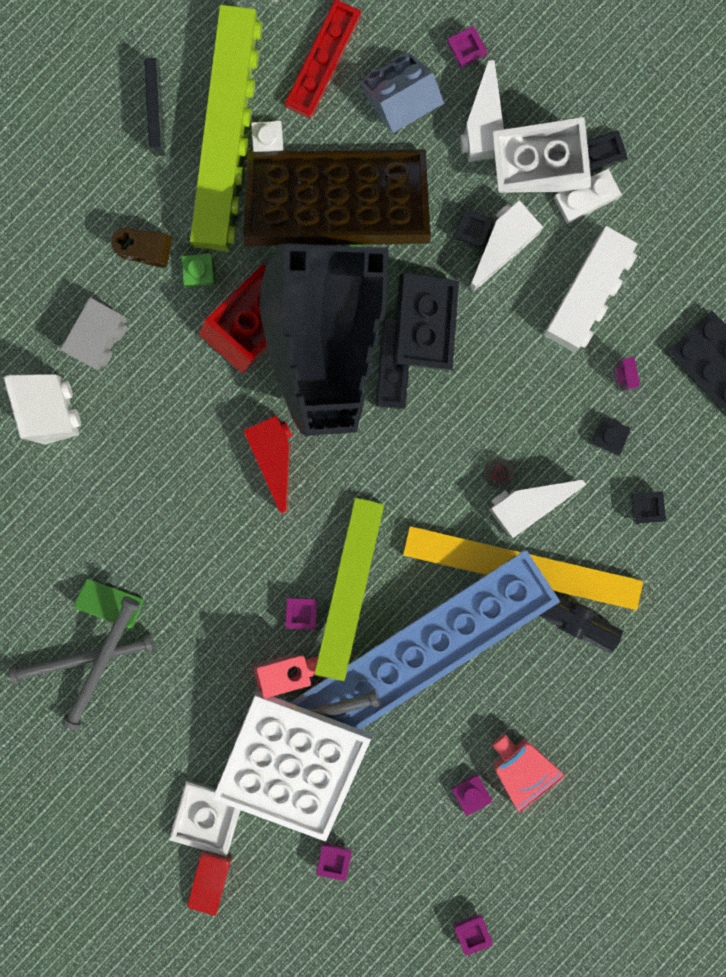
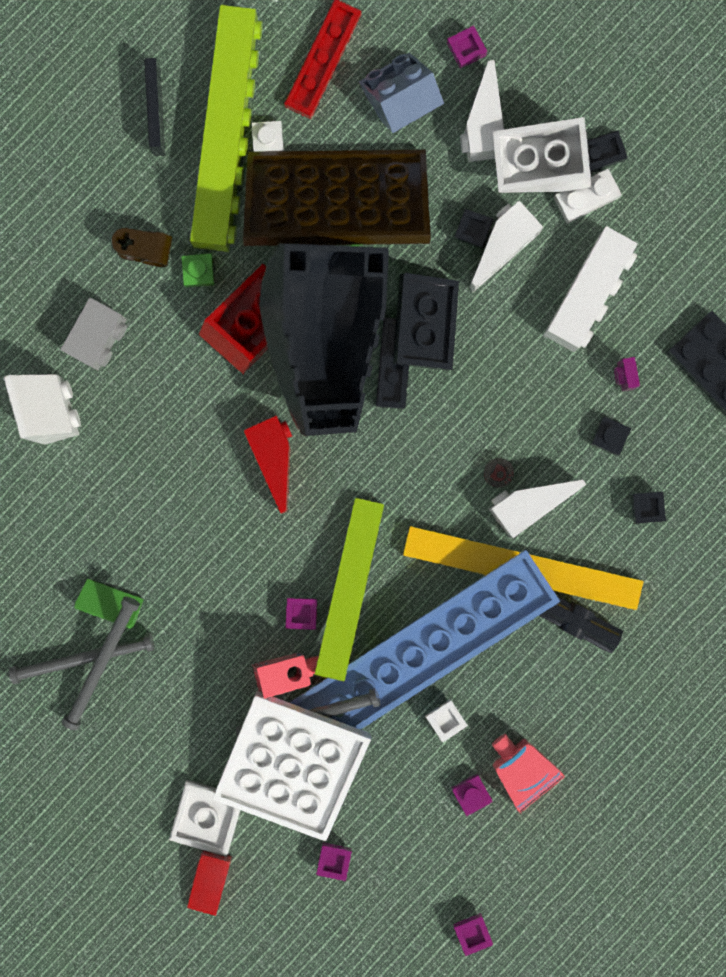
none -> white plate [425,699,468,742]

